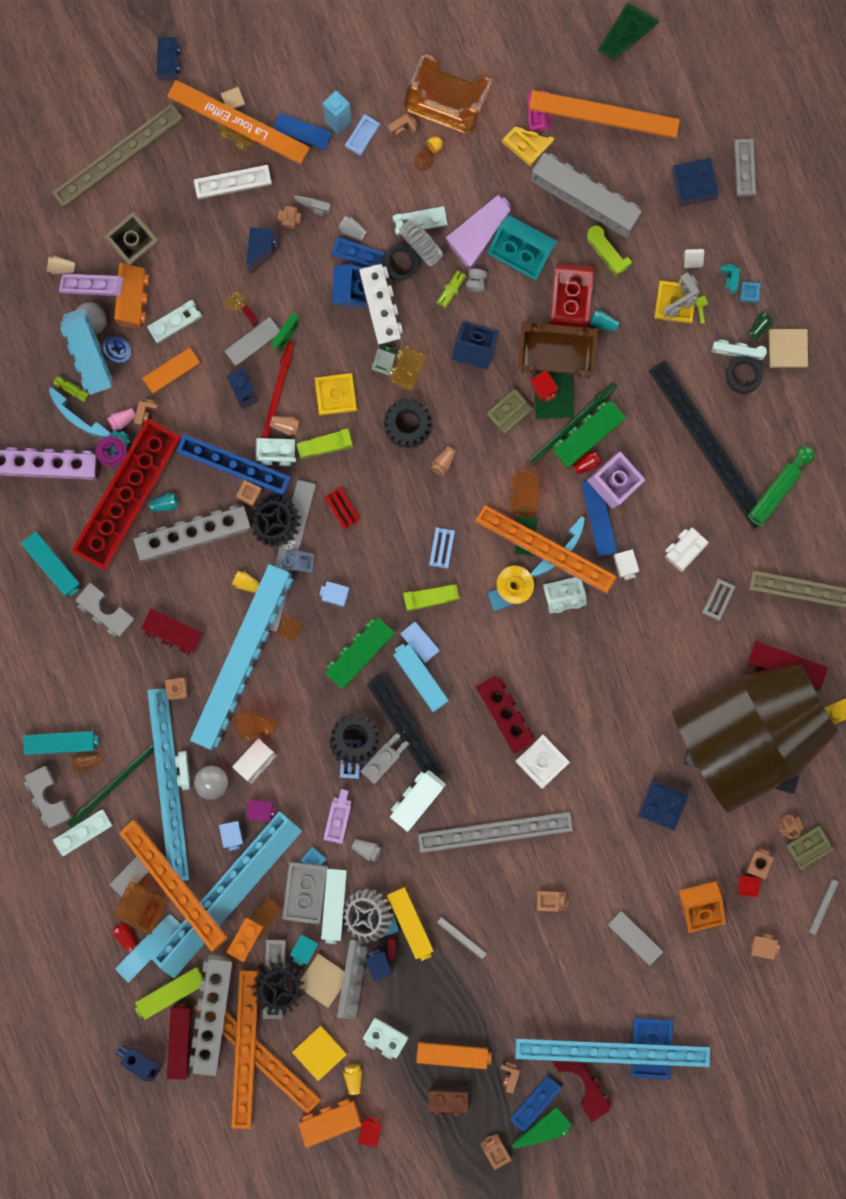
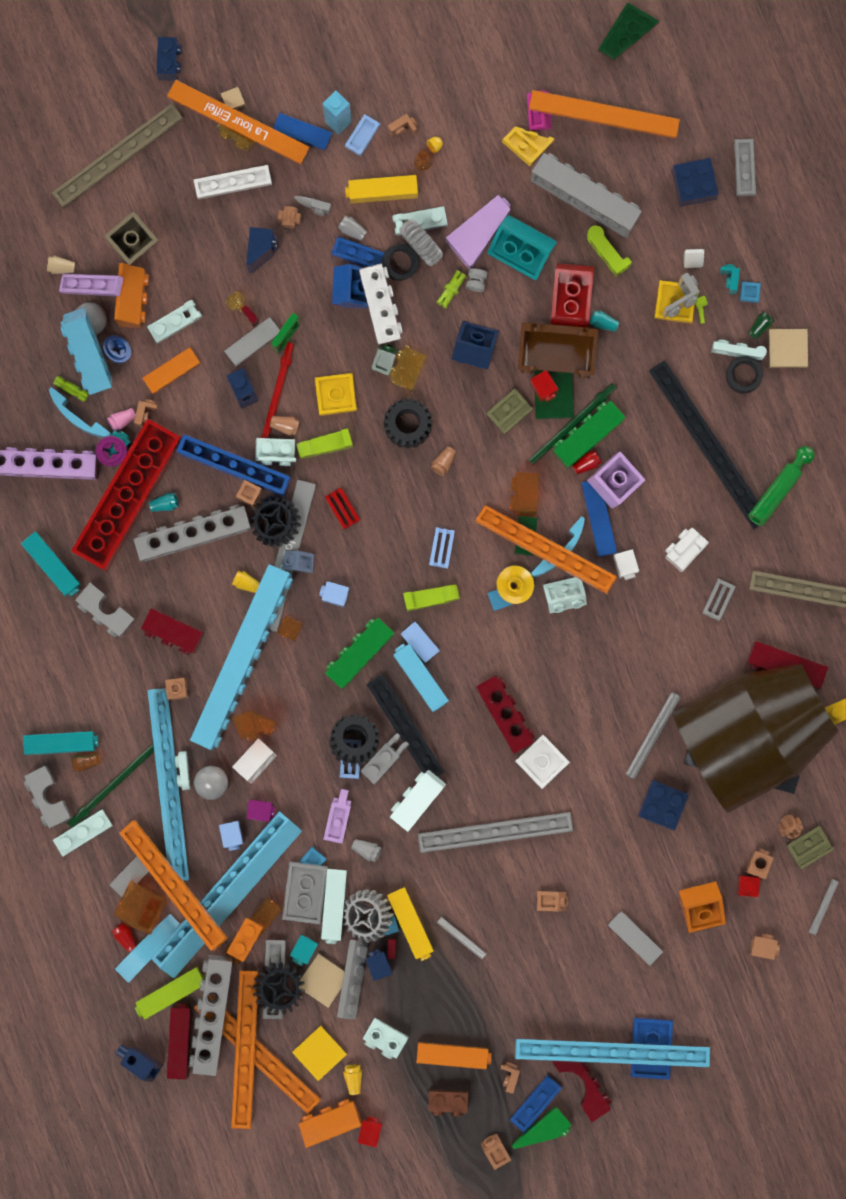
clear orange windscreen [404,53,493,133] -> none
none -> yellow brick [345,175,418,204]
none -> light grey axle [626,692,680,779]

